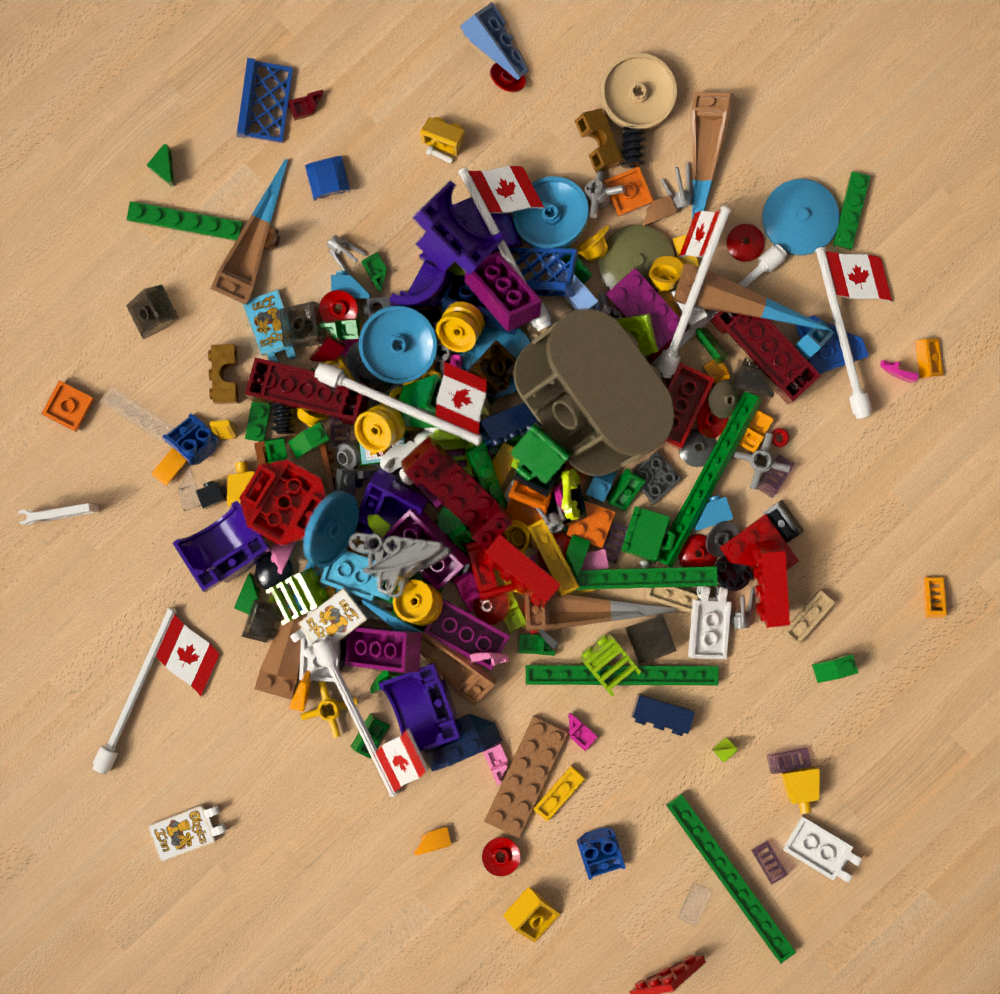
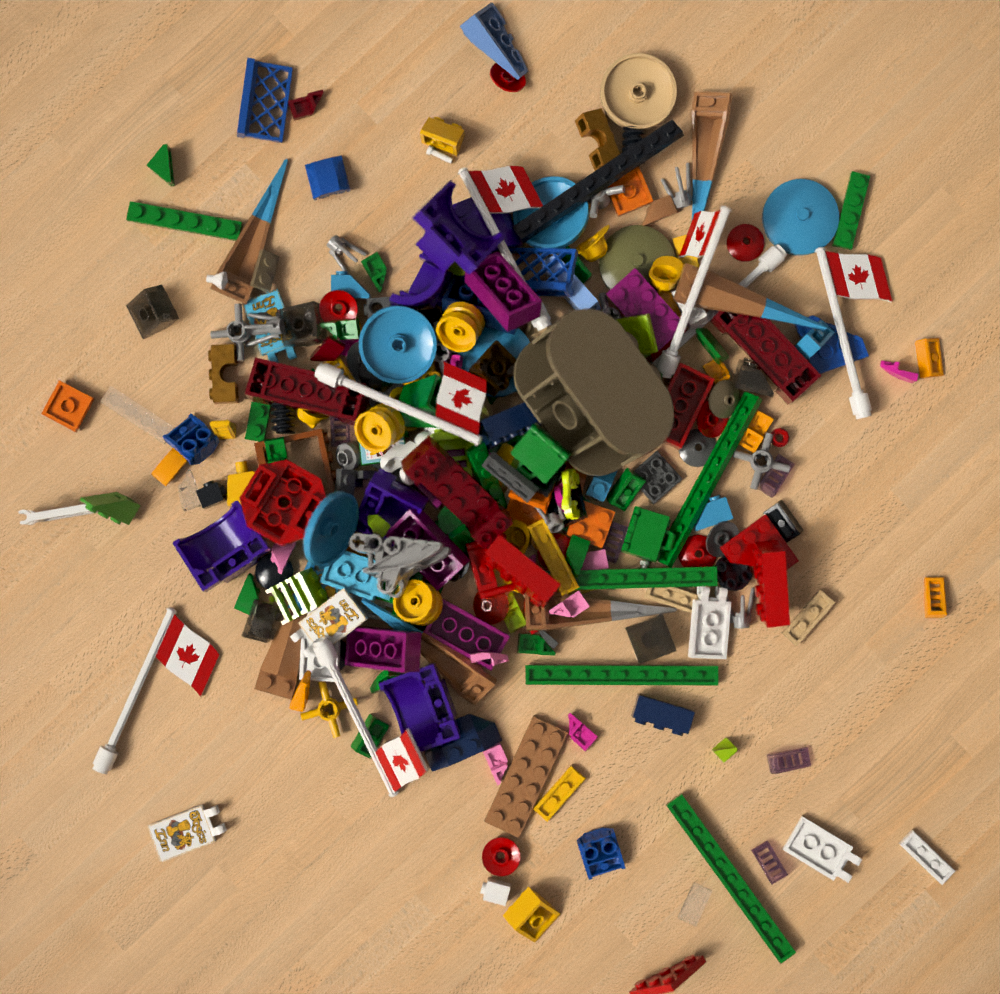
reddish brown plate [264,228,280,251] -> none
green slope [288,422,331,459] -> none
light orange slope [414,826,452,856] -> none
dark pink slope [453,570,479,613] -> none
lime plate [579,633,641,697] -> none
yellow torso [780,766,820,814] -> none
green slope [811,653,859,683] -> none
none -> bright green slope [80,492,141,525]
none -> white rock [206,271,228,290]
none -> light grey bar [210,304,268,362]
none -> light grey plant [244,313,285,347]
none -> dark tan plate [250,249,280,293]
none -> white brick [480,877,510,906]
none -> dark grey plate [482,451,539,503]
none -> black plate [512,119,684,243]
none -> bright pink slope [549,590,590,617]
none -> white tile [899,830,955,885]

